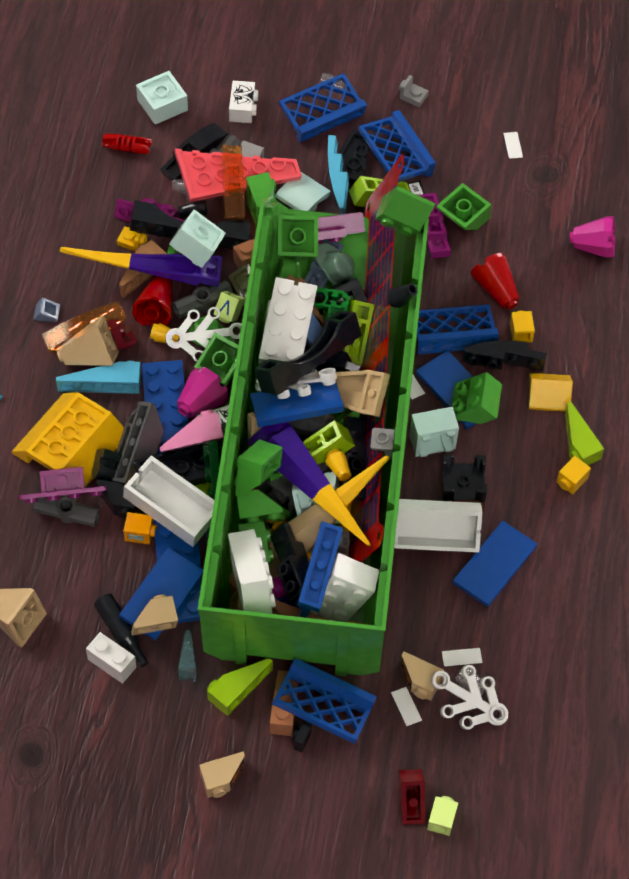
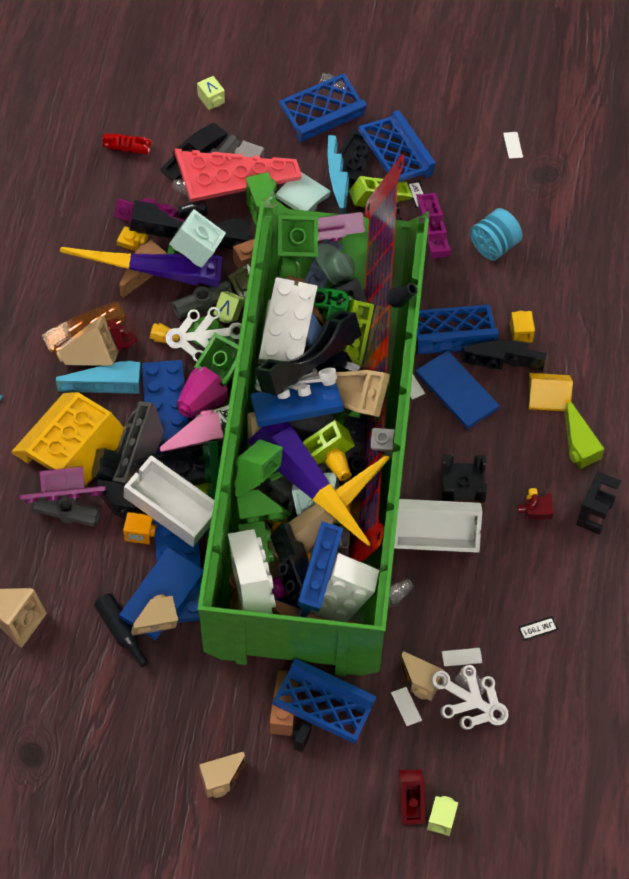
sand blue slope [33,297,60,322] -> none
white brick [86,632,136,684] -> none
red cone [132,276,172,327] -> none
light aqua container [136,71,188,125] -> none
clear light blue slope [178,630,197,682] -> none
lime slope [207,658,273,716] -> none
clear orange slope [222,145,245,219] -> none
white brick [229,81,258,123] -> none
bright green slope [375,186,435,236] -> none
light grey bracket [399,75,429,107] -> none
light aqua container [409,407,459,457] -> none
bright green slope [436,183,492,230] -> none
bright green slope [451,372,502,424] -> none
blue tile [453,521,538,608] -> none
red cone [470,253,520,310] -> none
yellow brick [556,456,591,494] -> none
dark pink cone [570,216,615,257] -> none
none -> yellowish green brick [197,76,225,110]
none -> clear cone [388,579,413,607]
none -> medium azure wheel [470,208,523,261]
none -> dark red piece [517,488,554,520]
none -> sticker [518,616,559,641]
none -> black panel [576,471,621,535]

